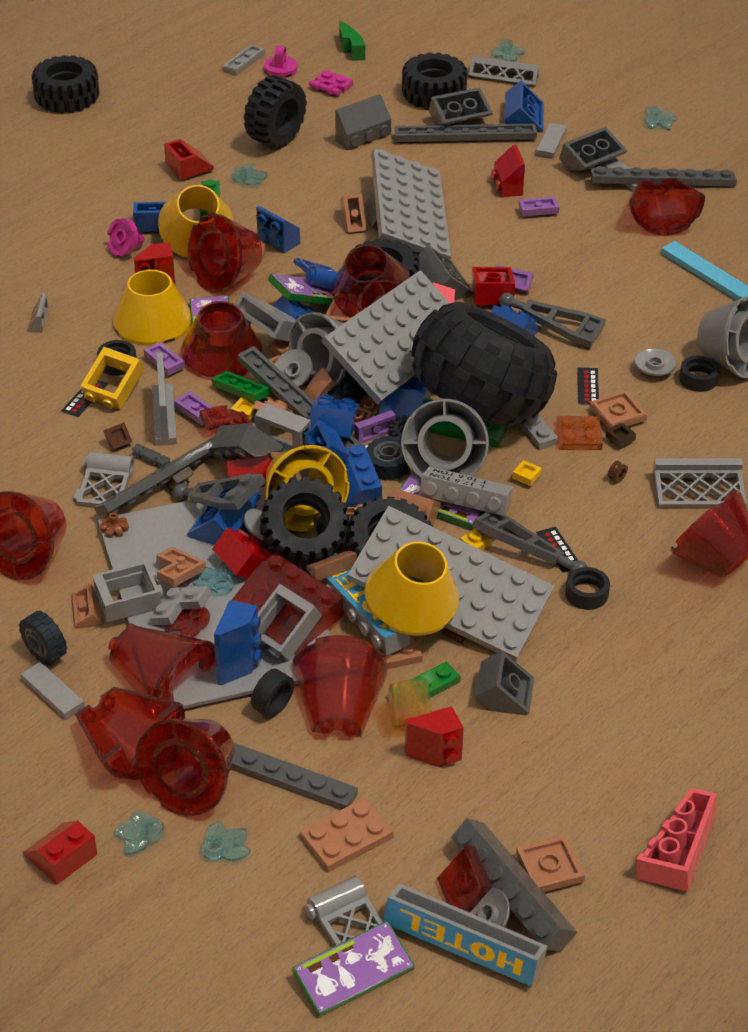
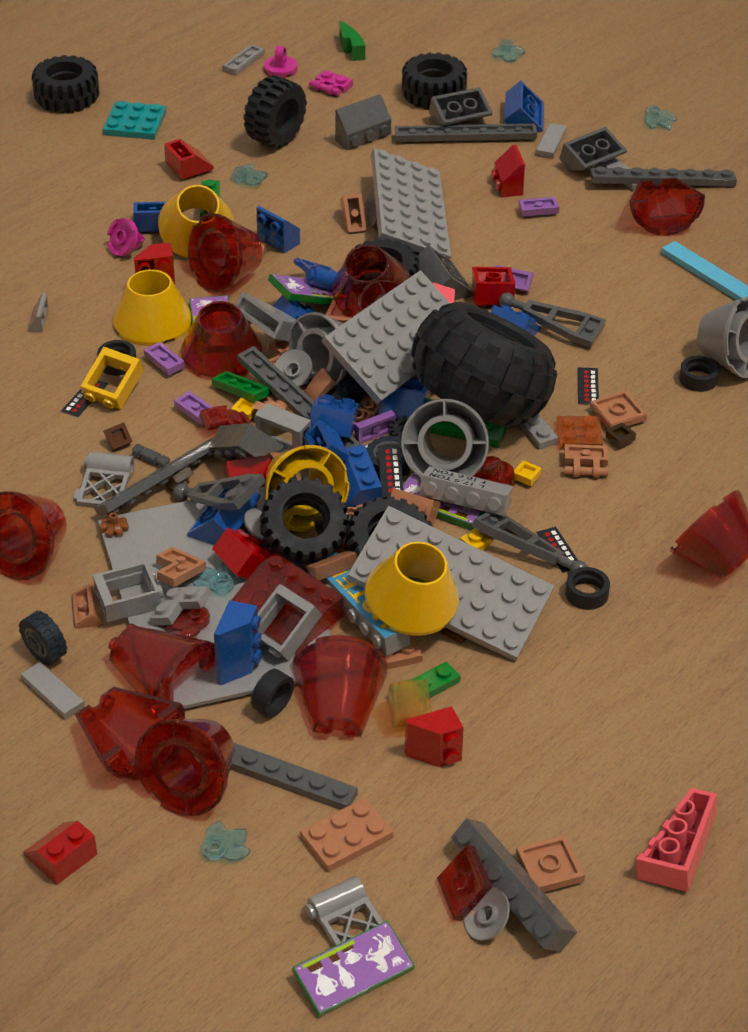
clear light blue plate [114,811,164,855] -> none
light grey fence [152,352,177,446] -> none
brick [383,883,547,986] -> none
light grey fence [469,56,540,86] -> none
dark grey slope [475,651,534,715] -> none
reddish brown bush [607,460,628,482] -> none
light grey dish [635,348,676,376] -> none
light grey fence [652,458,747,508] -> none
none -> teal plate [103,101,167,140]
none -> black sticker [378,445,403,497]
none -> clear red plate [473,456,515,486]
none -> nougat plate [564,444,608,478]

